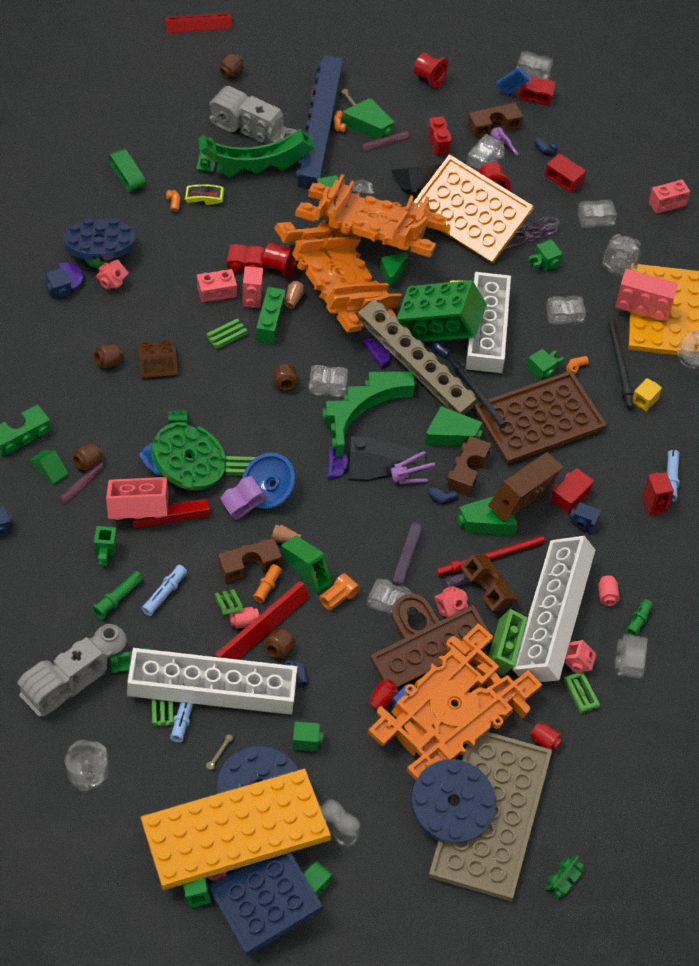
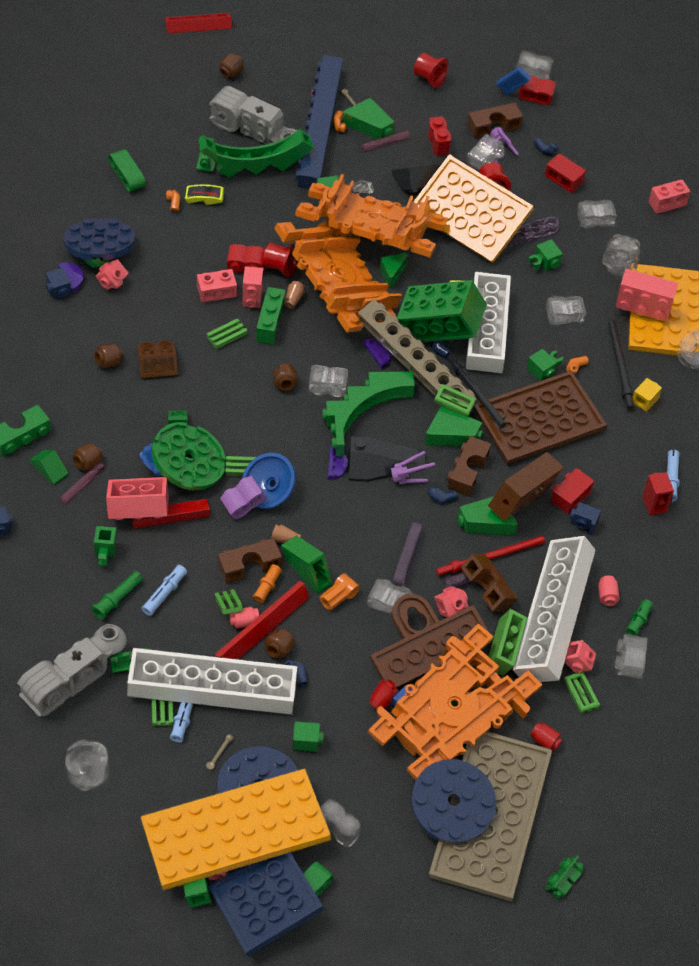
none -> bright green tile [434,384,476,417]

